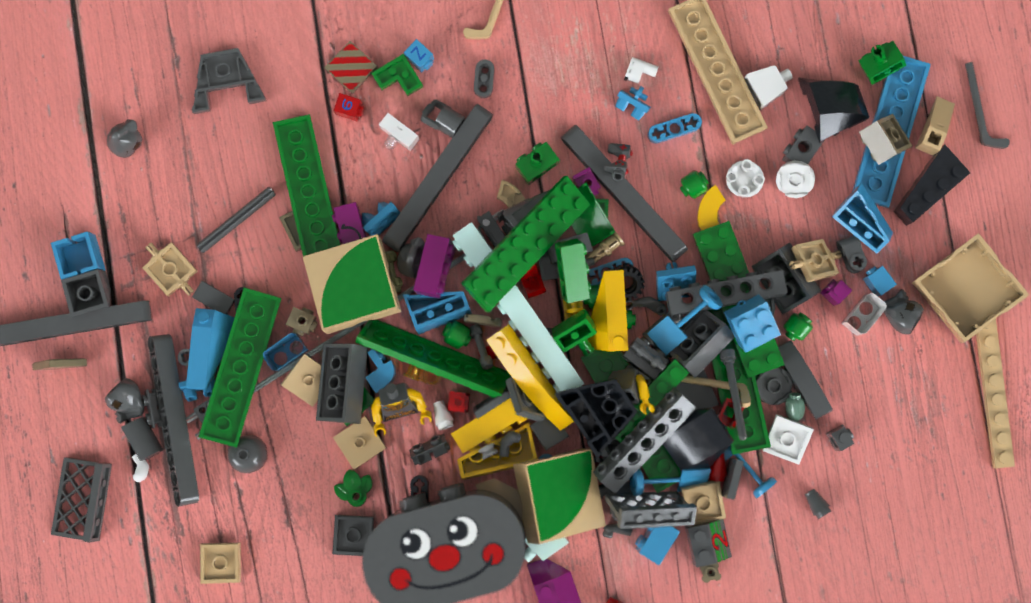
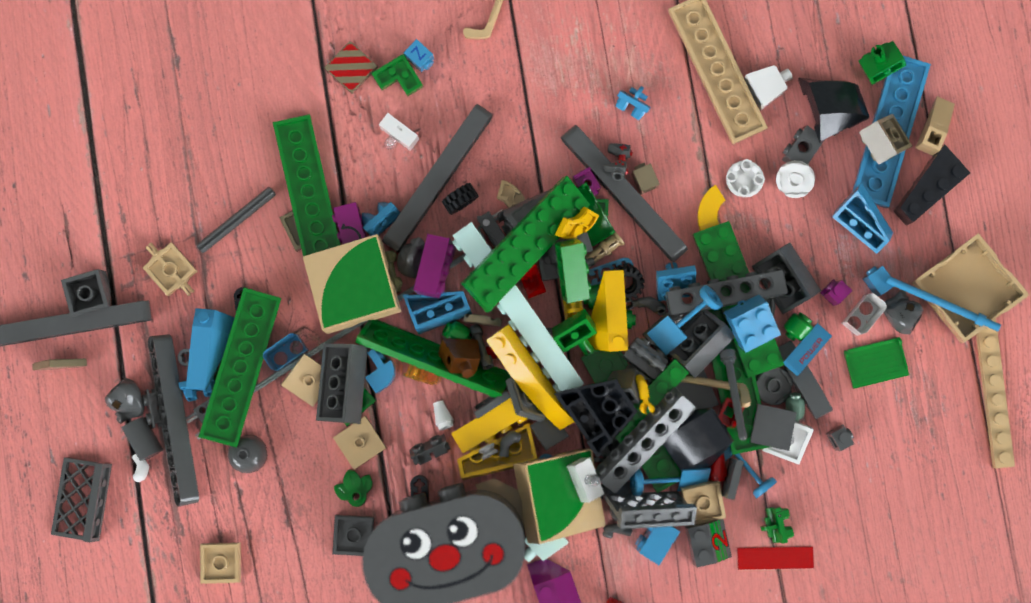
dark azure piece [51,231,106,280] -> none
dark grey piece [107,119,142,158] -> none
dark grey wing [192,48,266,114] -> none
dark grey tile [192,281,235,314] -> none
dark tan brick [286,307,318,336] -> none
red brick [333,93,365,122] -> none
torso [371,383,432,437] -> none
dark grey piece [421,100,466,138] -> none
red window [448,391,470,413] -> none
dark grey plate [474,60,494,98] -> none
green brick [515,142,560,185] -> none
white piece [624,57,659,84] -> none
dark azure beam [648,113,702,144] -> none
green head [680,170,709,199] -> none
dark tan plate [700,563,721,583] -> none
tan plate [789,239,842,283] -> none
dark grey cone [805,489,831,519] -> none
dark grey piece [836,235,867,274] -> none
dark grey piece [965,62,1010,149] -> none
none -> reddish brown torso [438,338,480,378]
none -> black tyre [442,183,479,215]
none -> yellow tile [555,207,599,239]
none -> white piece [567,458,604,503]
none -> dark tan brick [631,163,660,195]
none -> red sticker [737,547,814,570]
none -> dark grey tile [750,404,797,451]
none -> green hips [760,507,794,544]
none -> dark azure tile [783,323,832,376]
none -> green piece [844,337,909,389]
none -> dark azure bar [886,276,1001,332]

